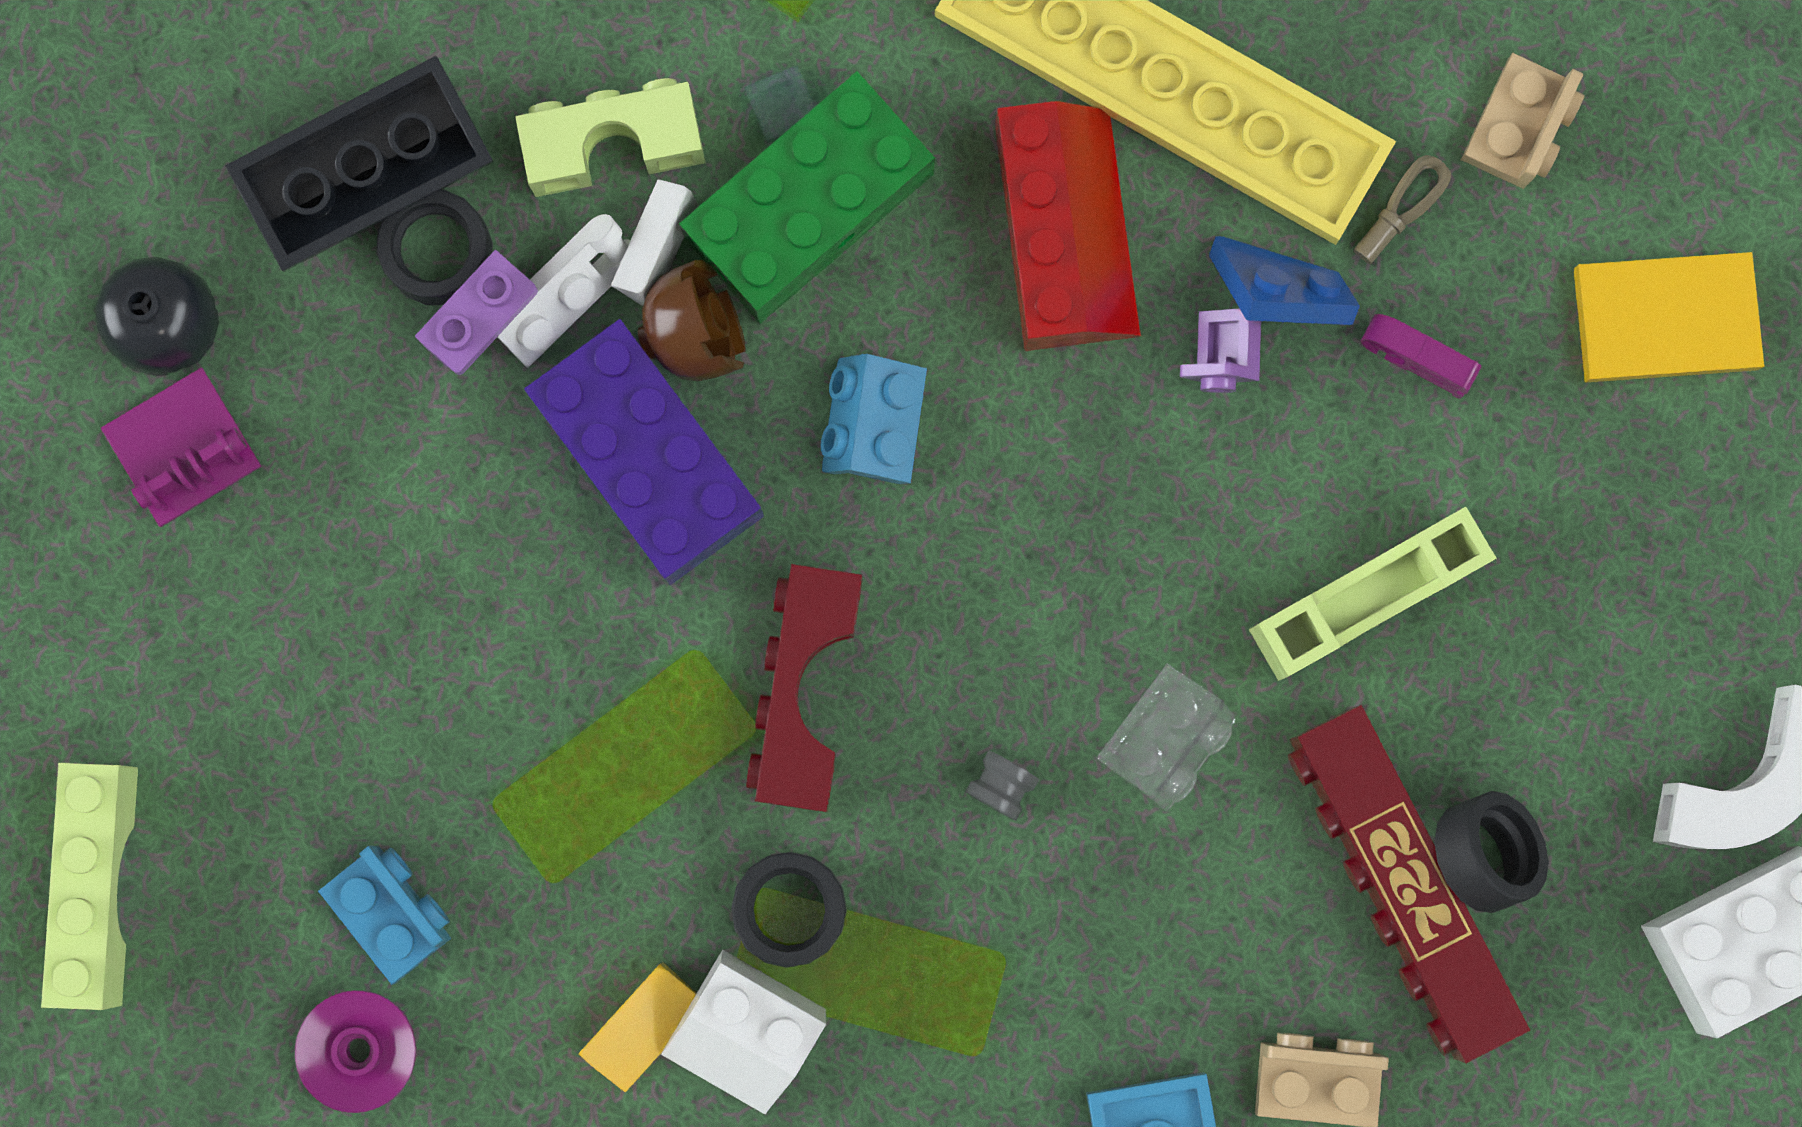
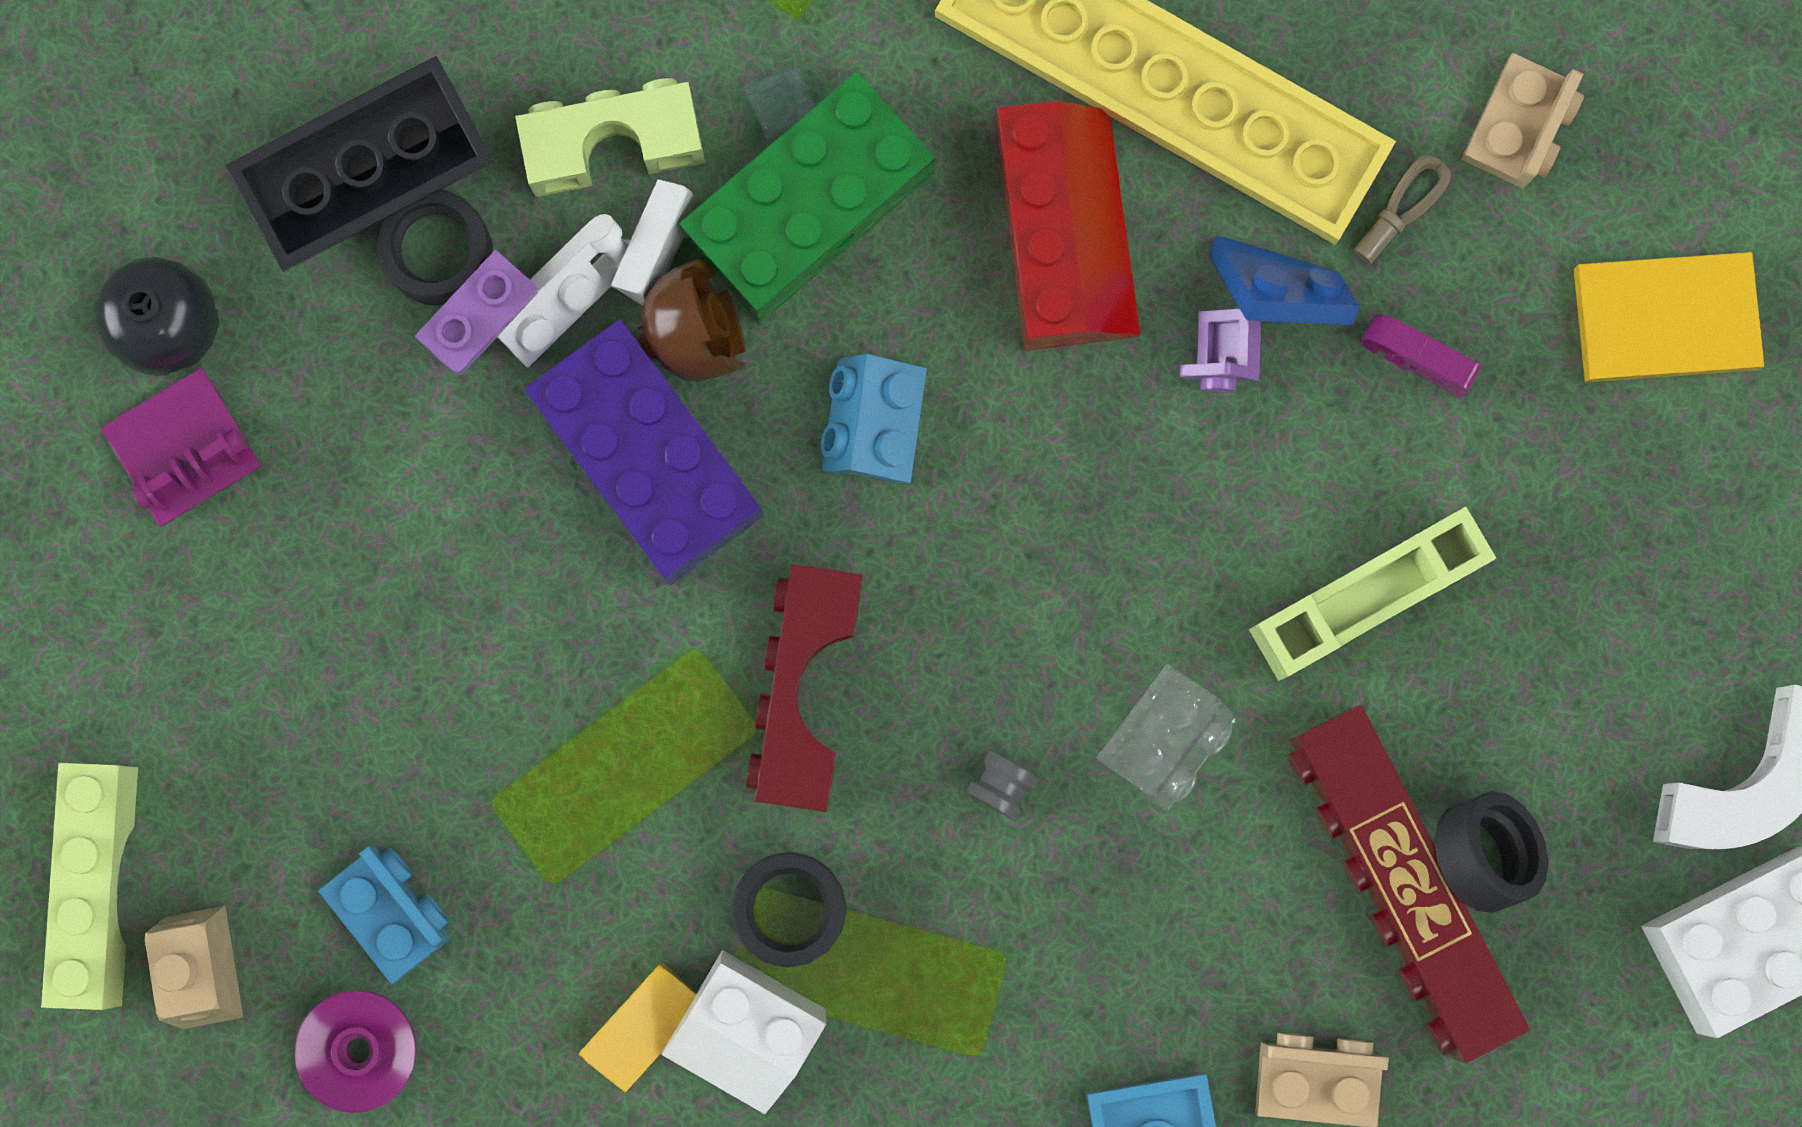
none -> tan torso [145,906,243,1029]

